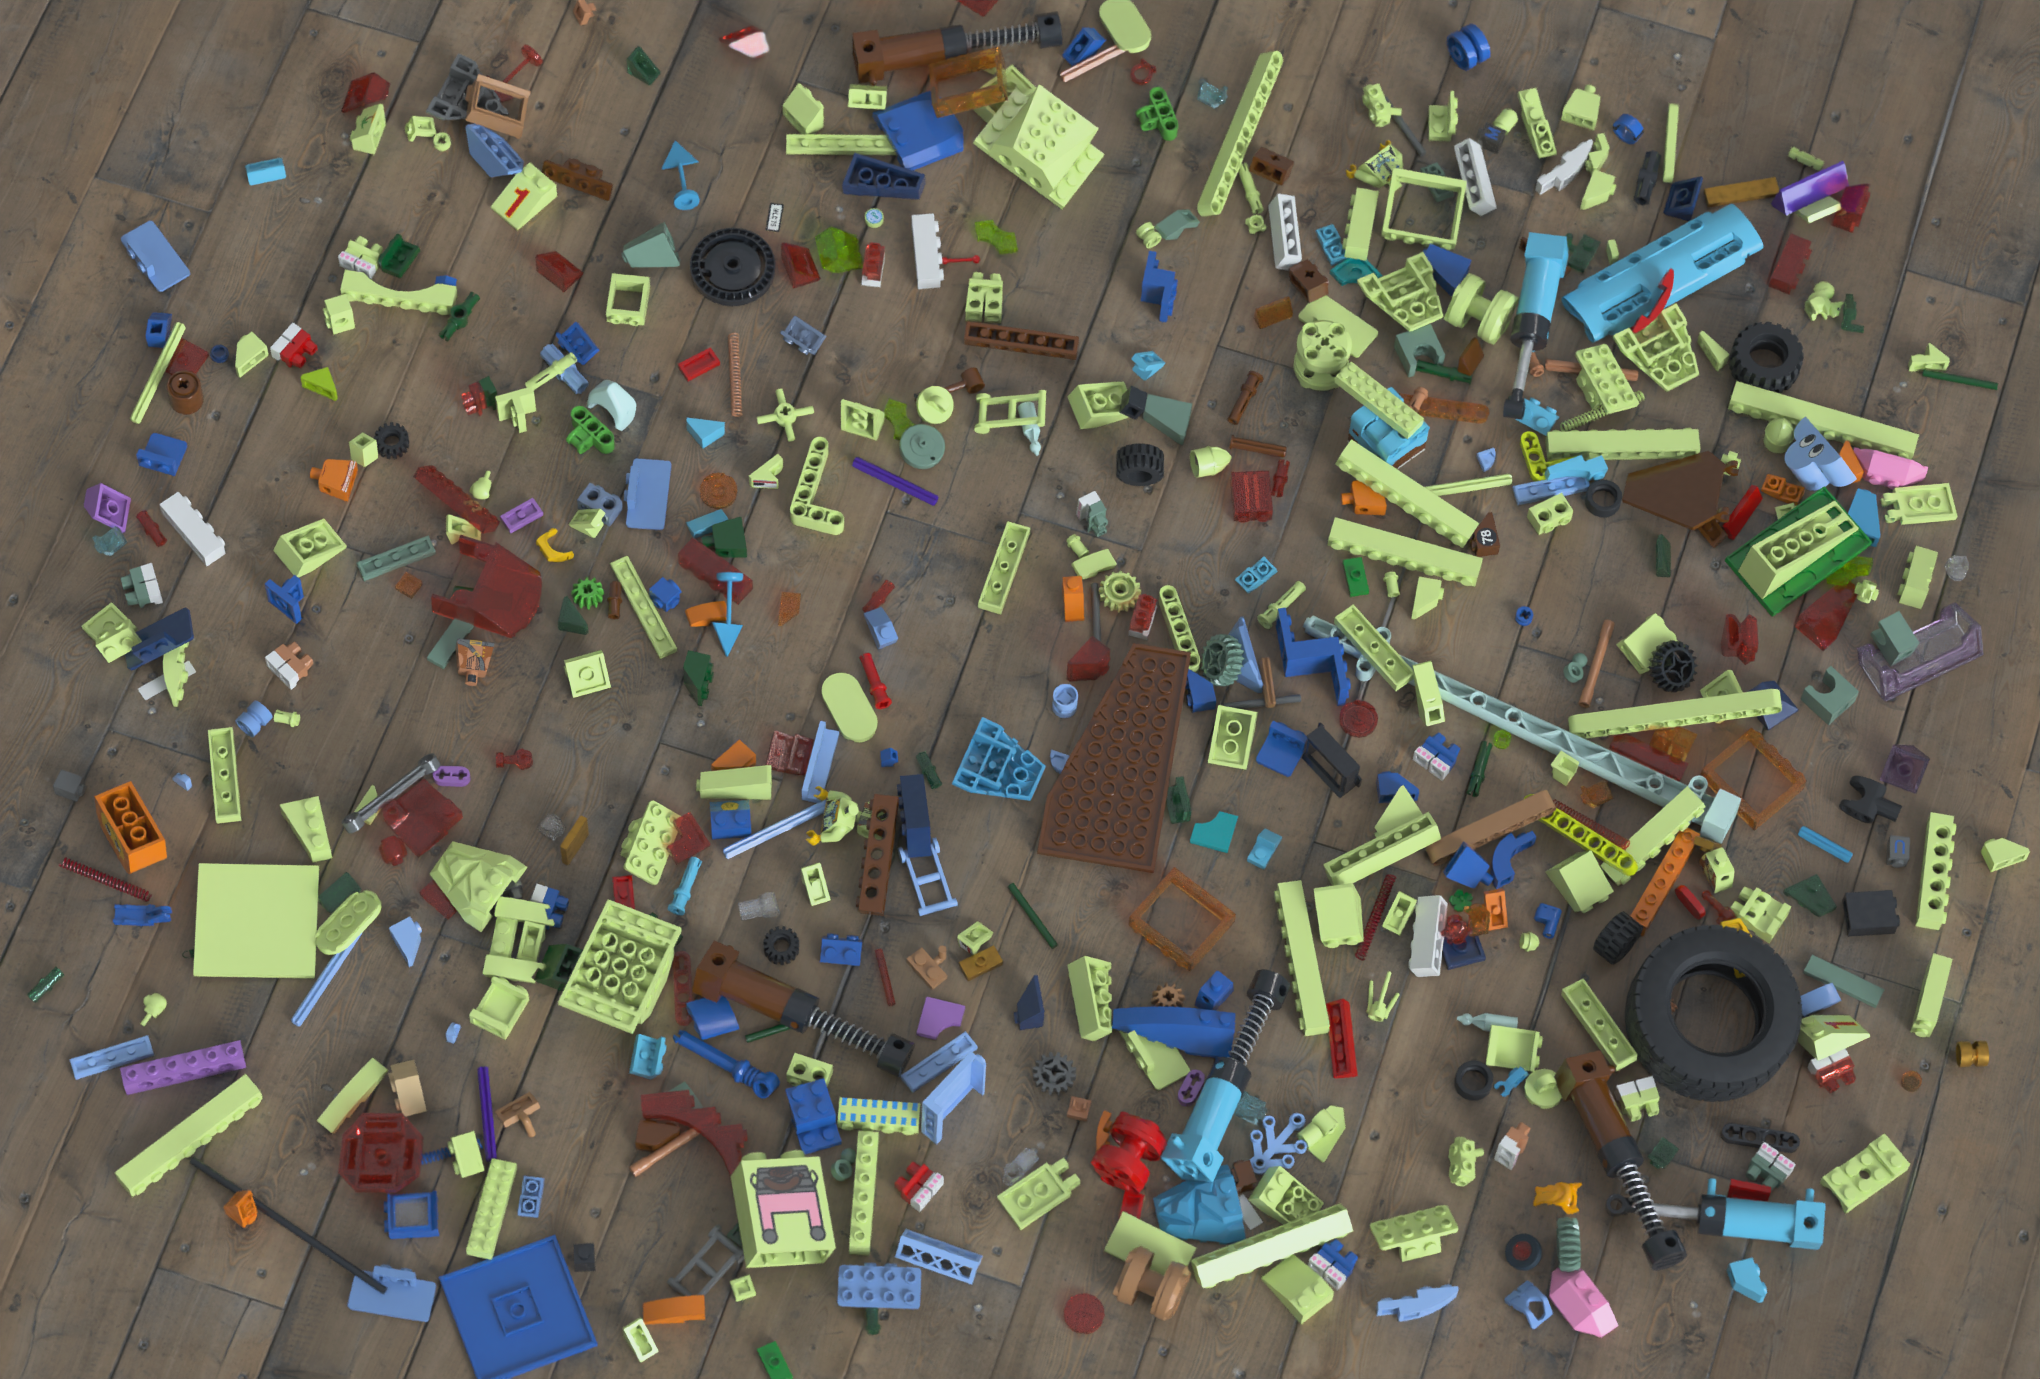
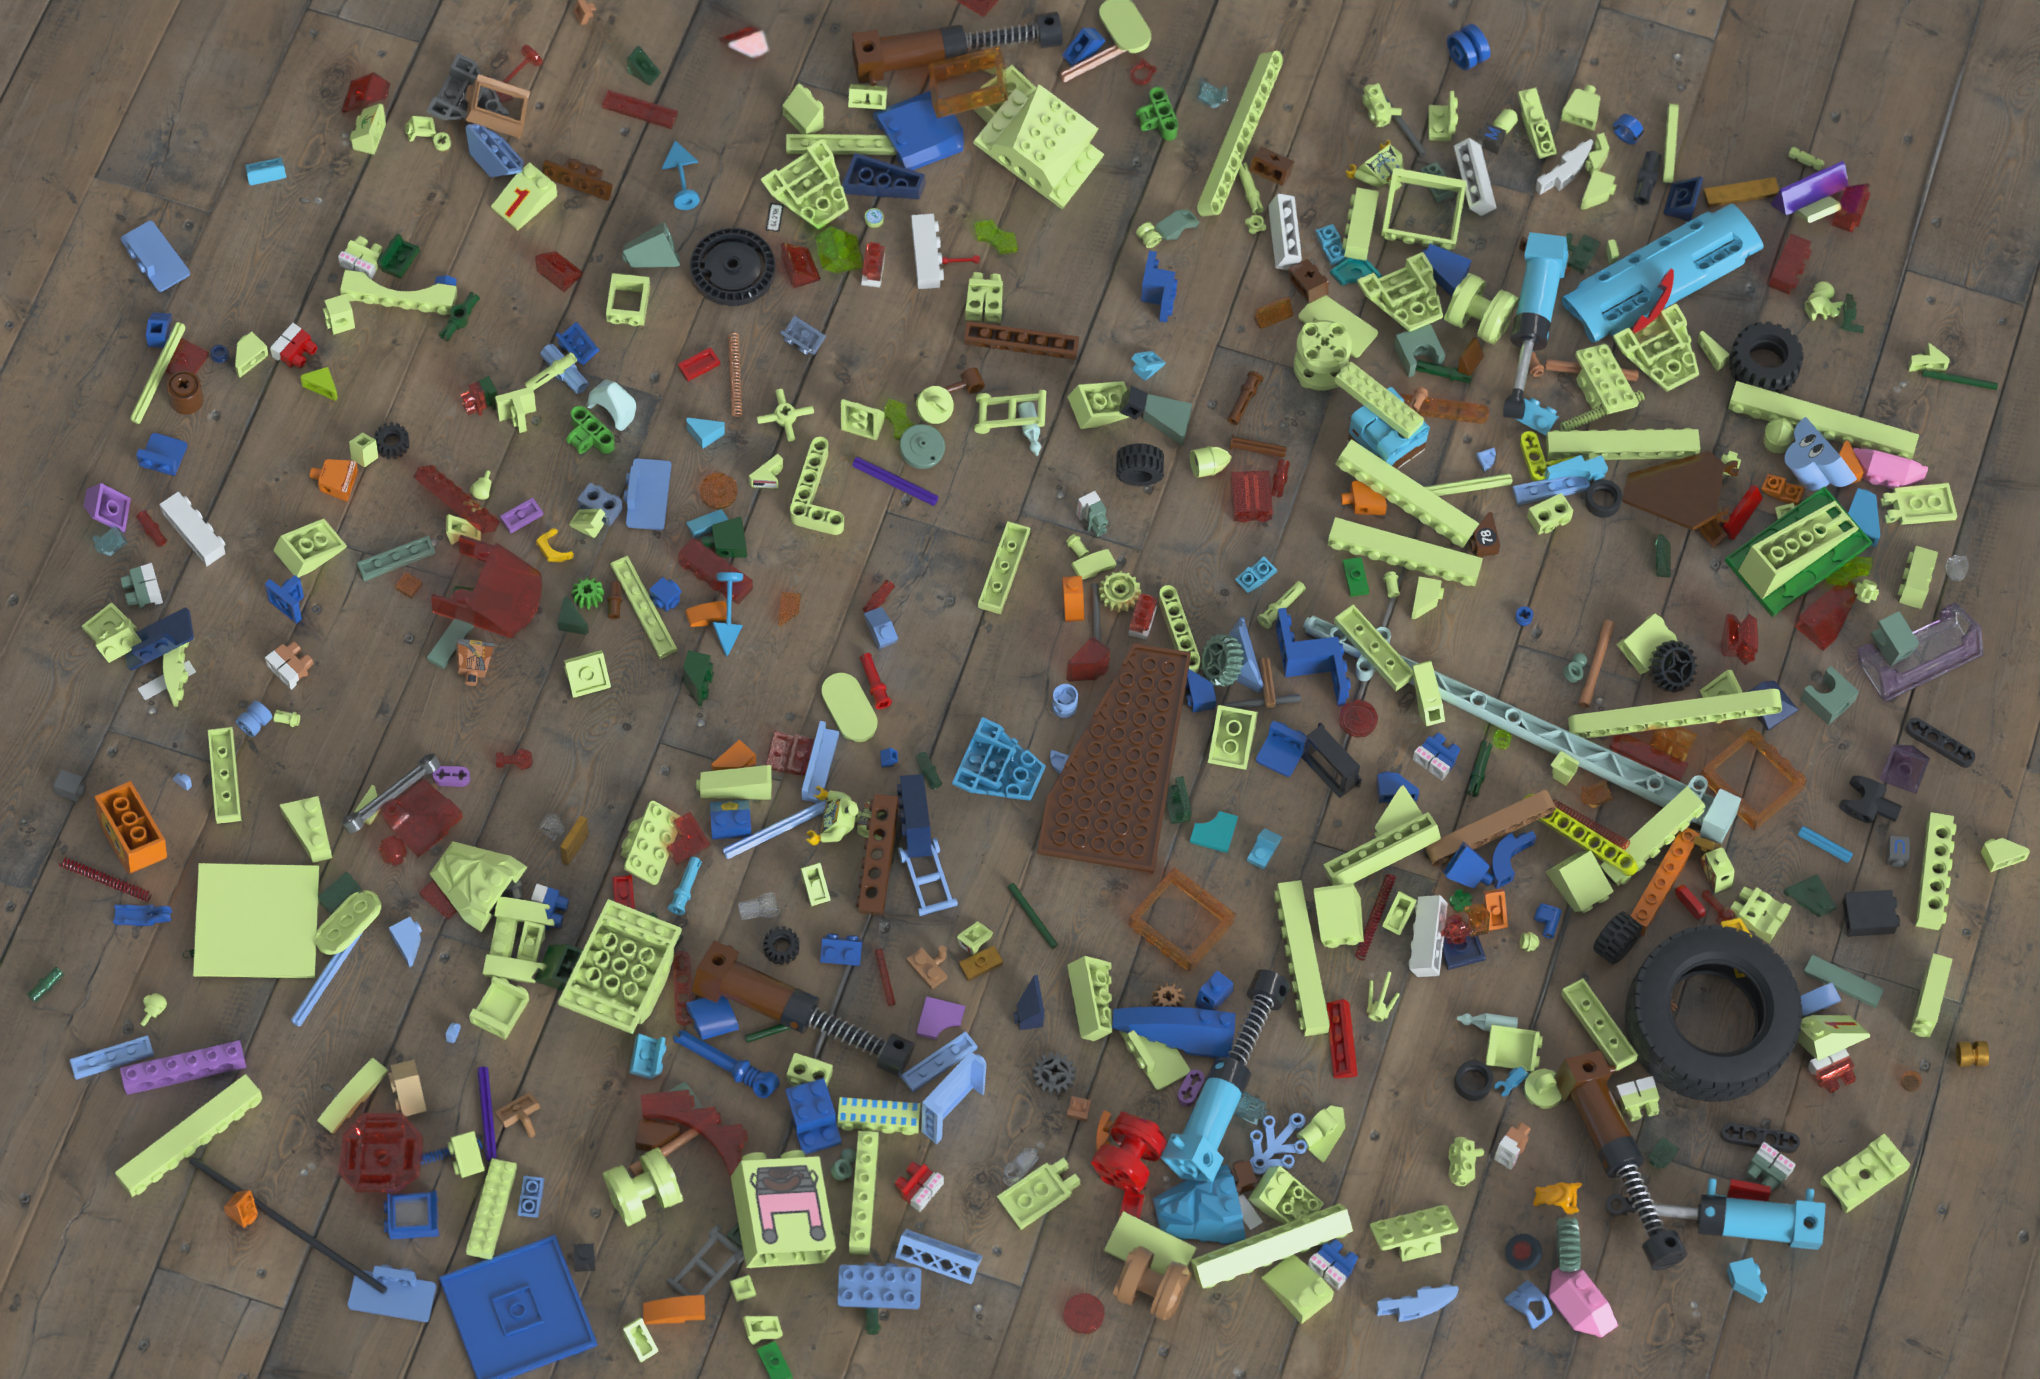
none -> clear red tile [602,90,678,129]
none -> yellowish green piece [602,1147,683,1227]
none -> yellowish green slope [743,1316,783,1345]
none -> yellowish green wedge [761,139,849,230]
none -> black beam [1906,718,1975,768]

